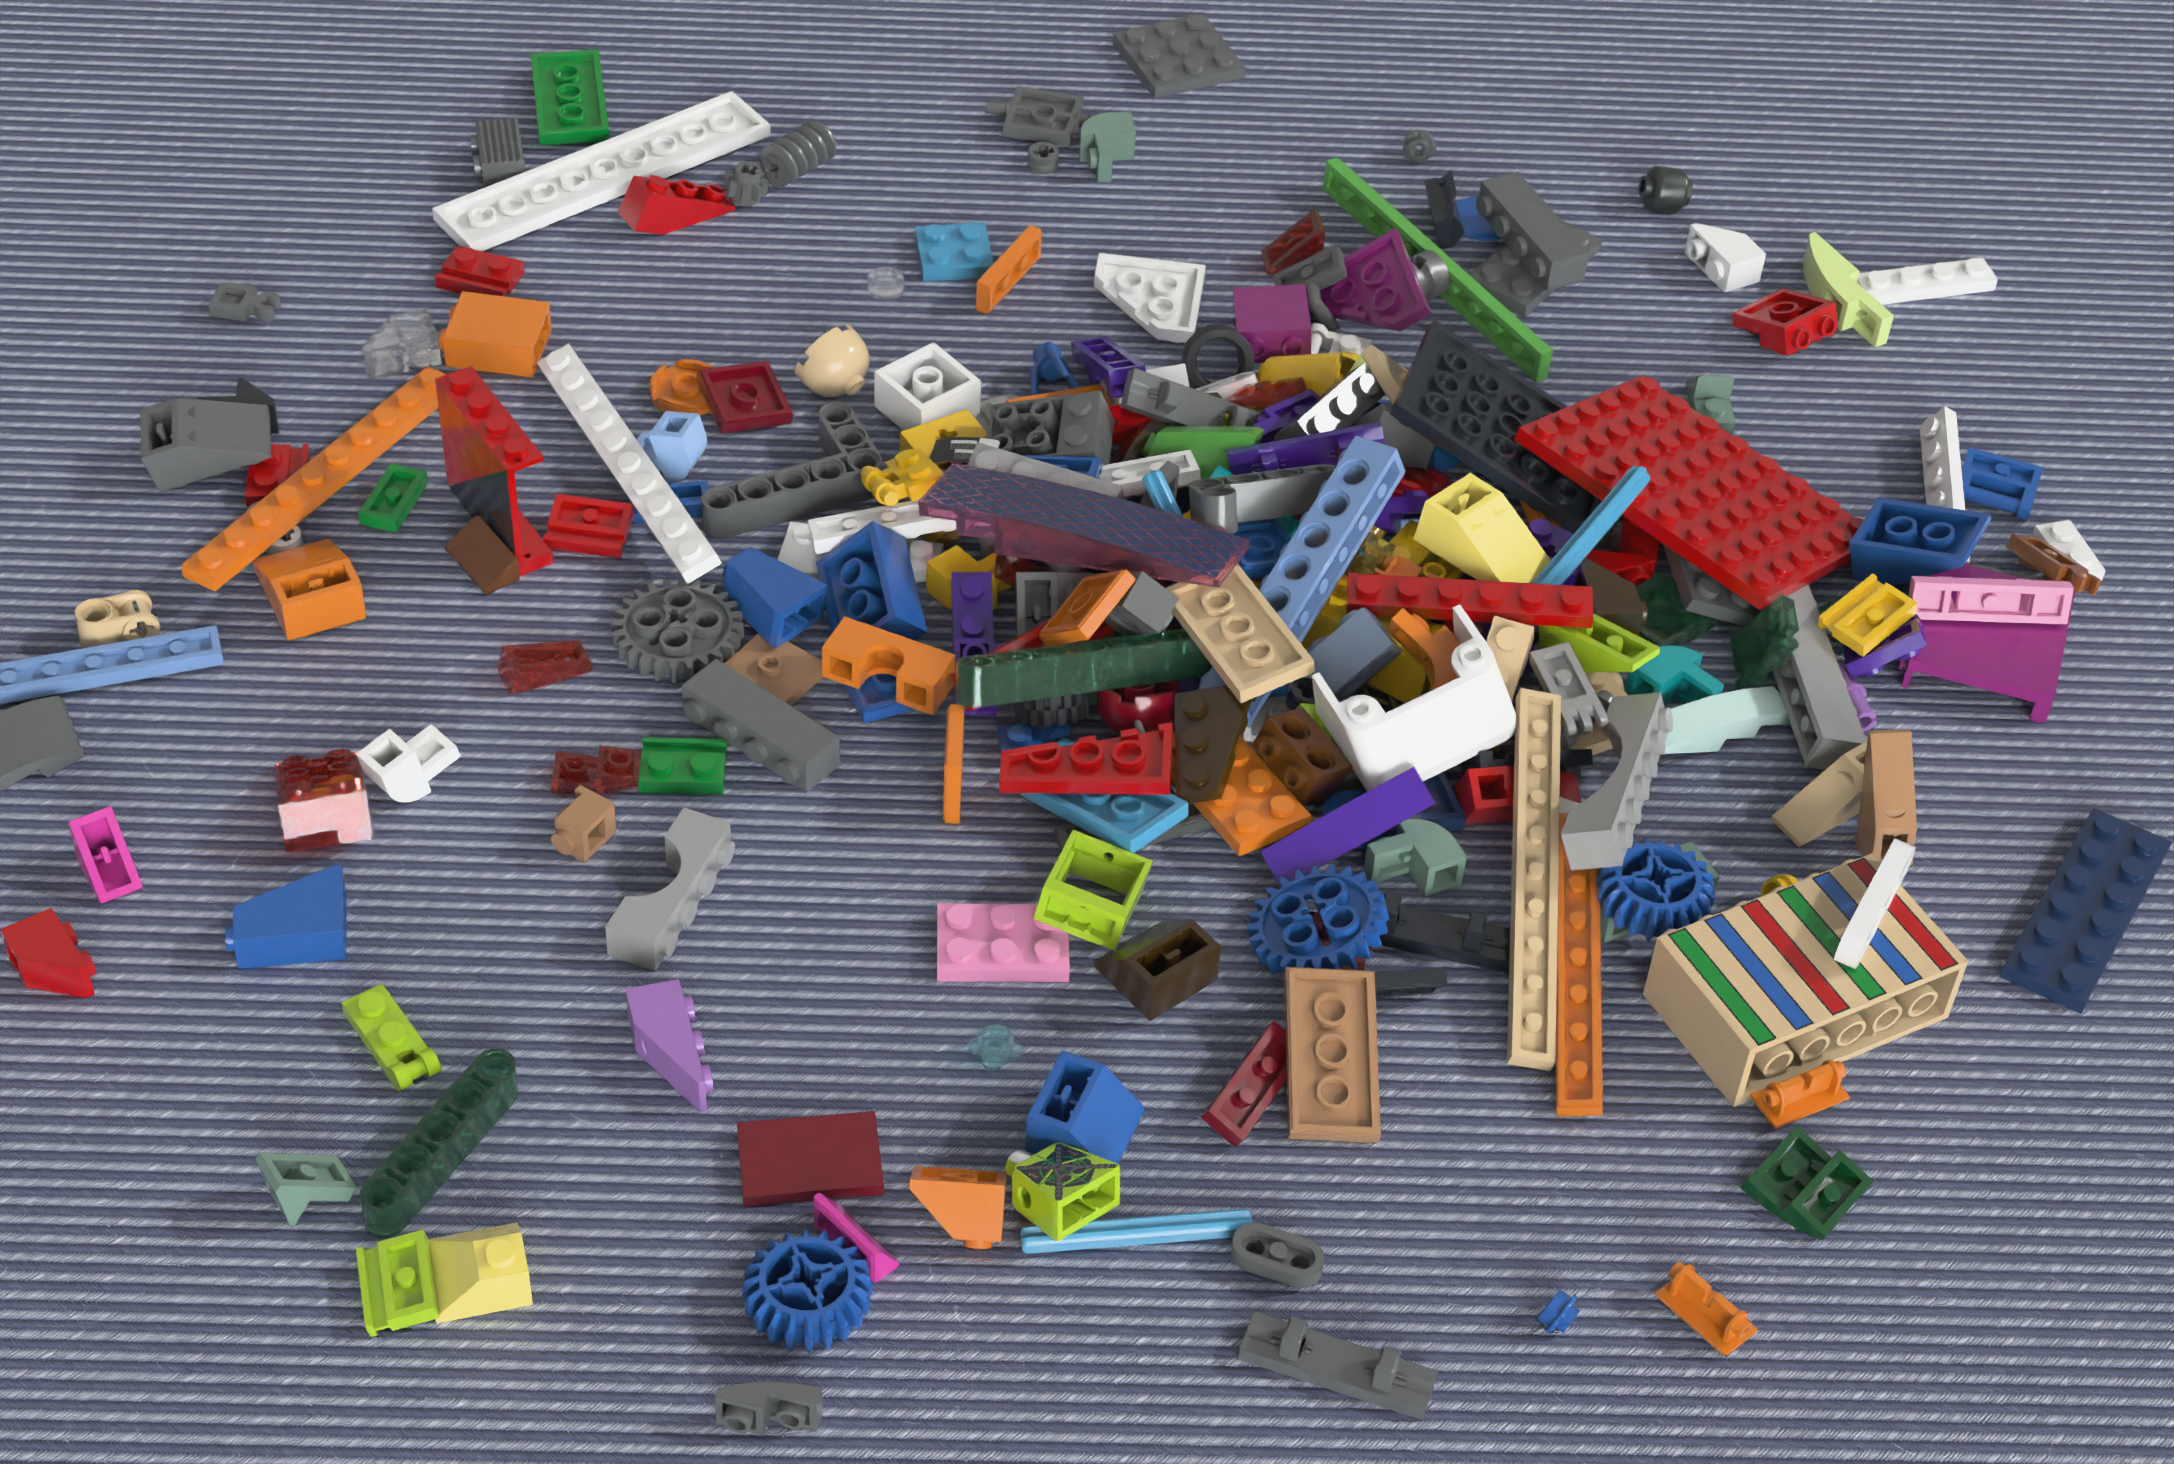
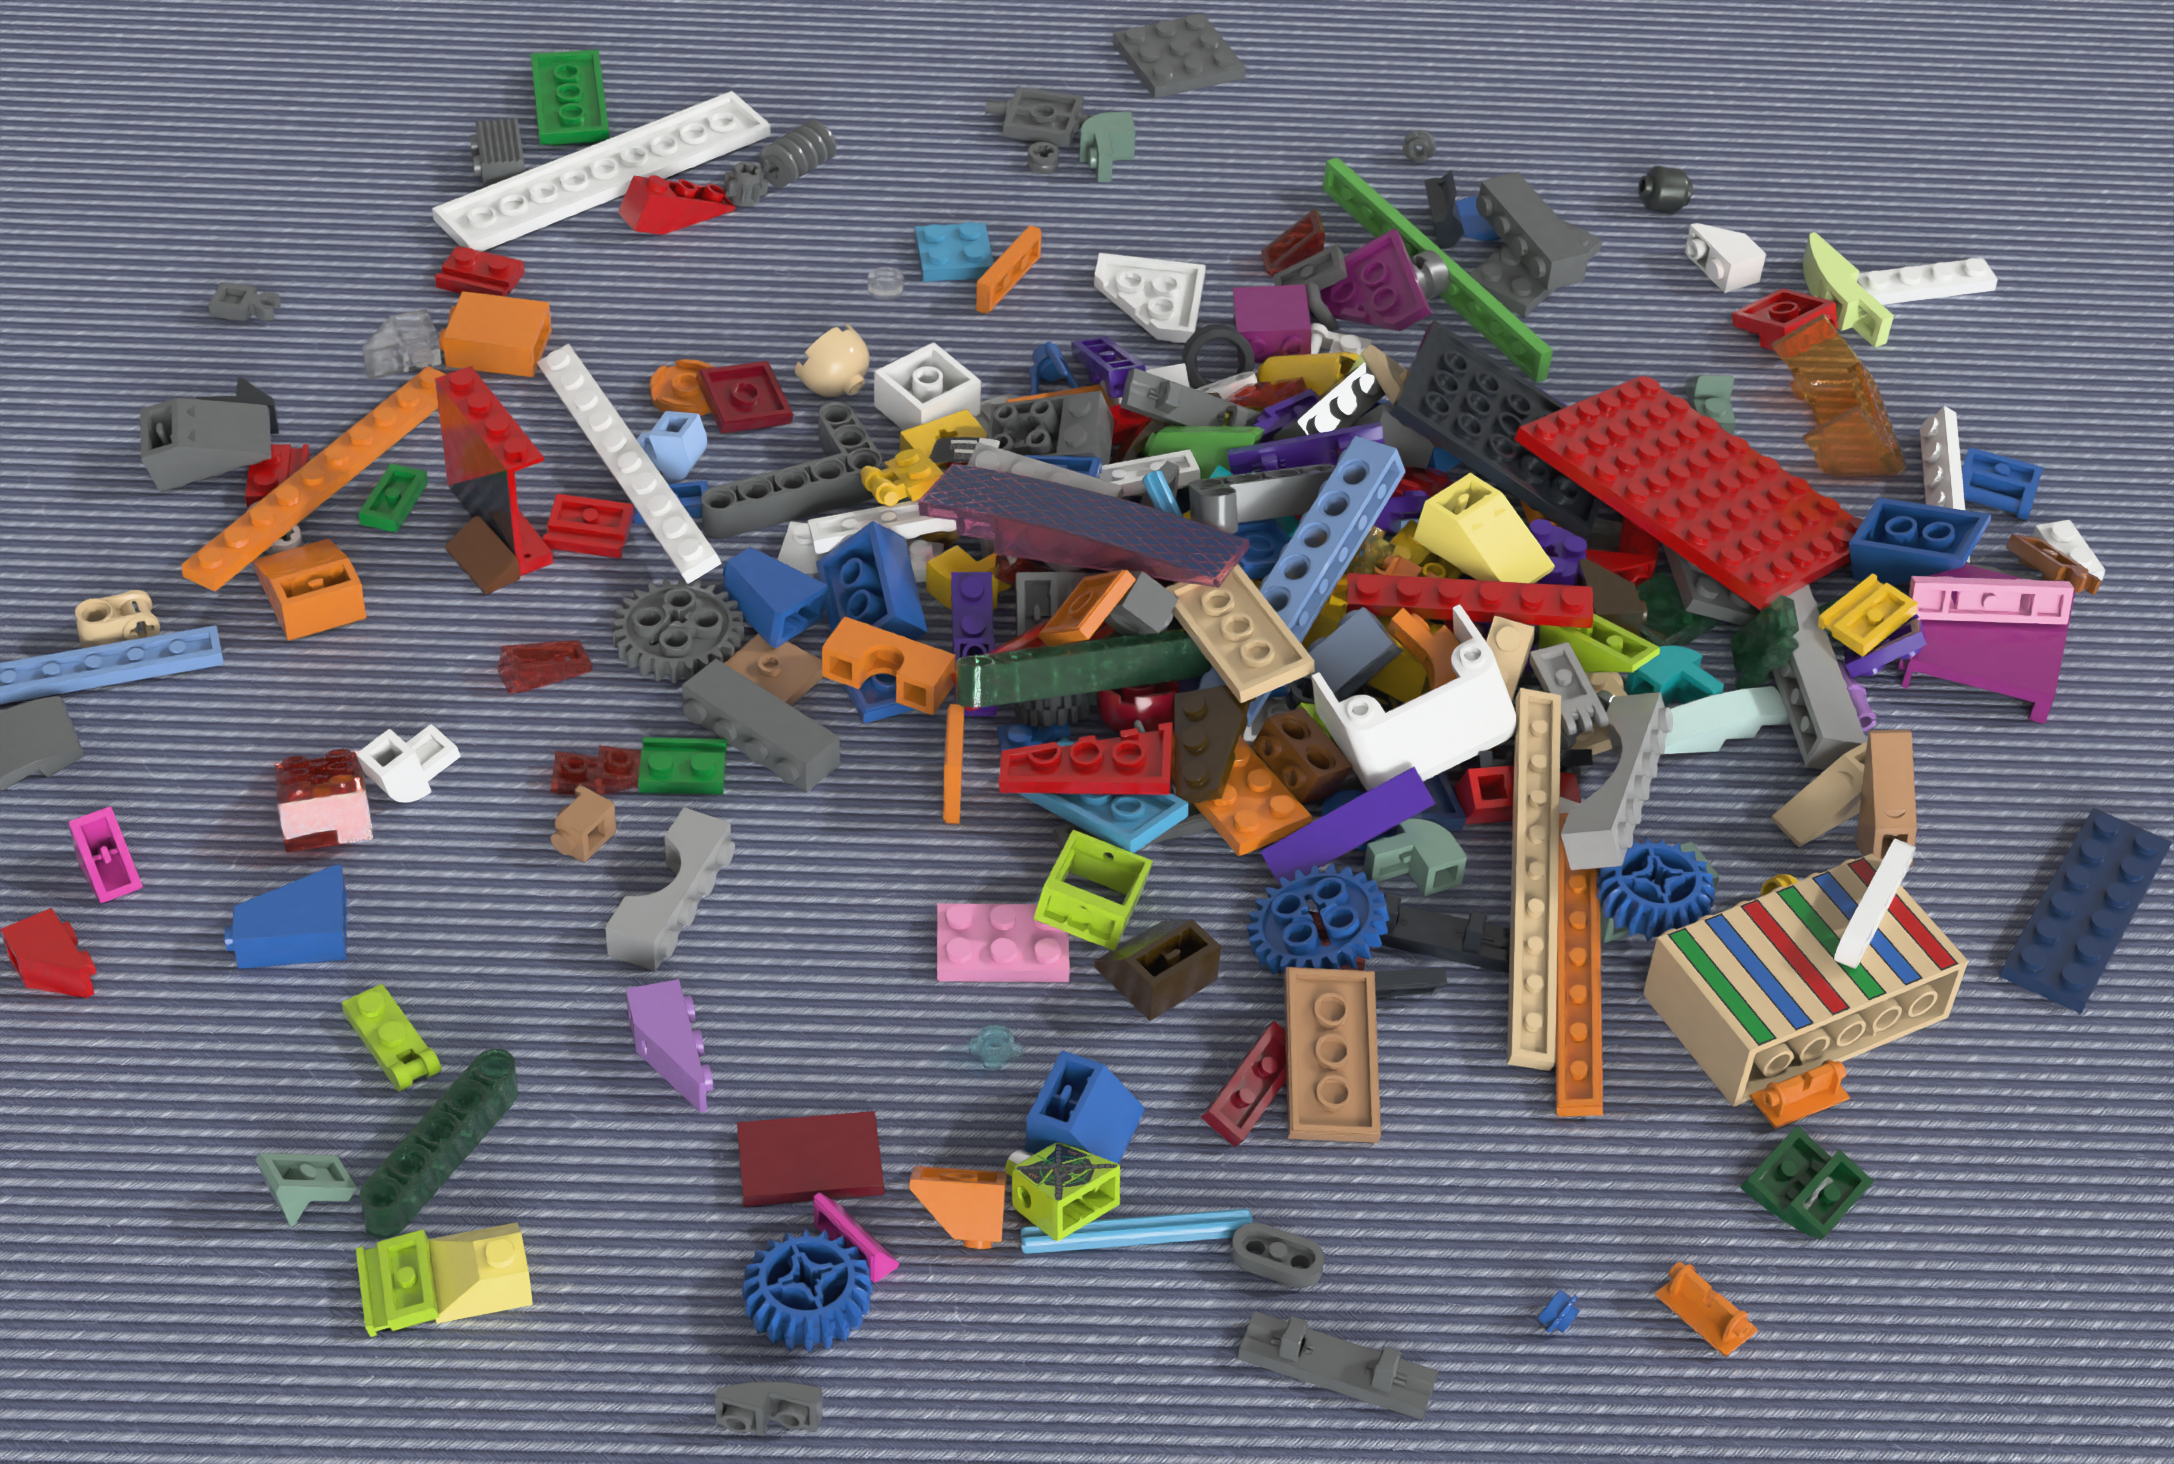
dark azure axle [1532,466,1651,585] -> none
none -> clear orange windscreen [1771,314,1907,477]

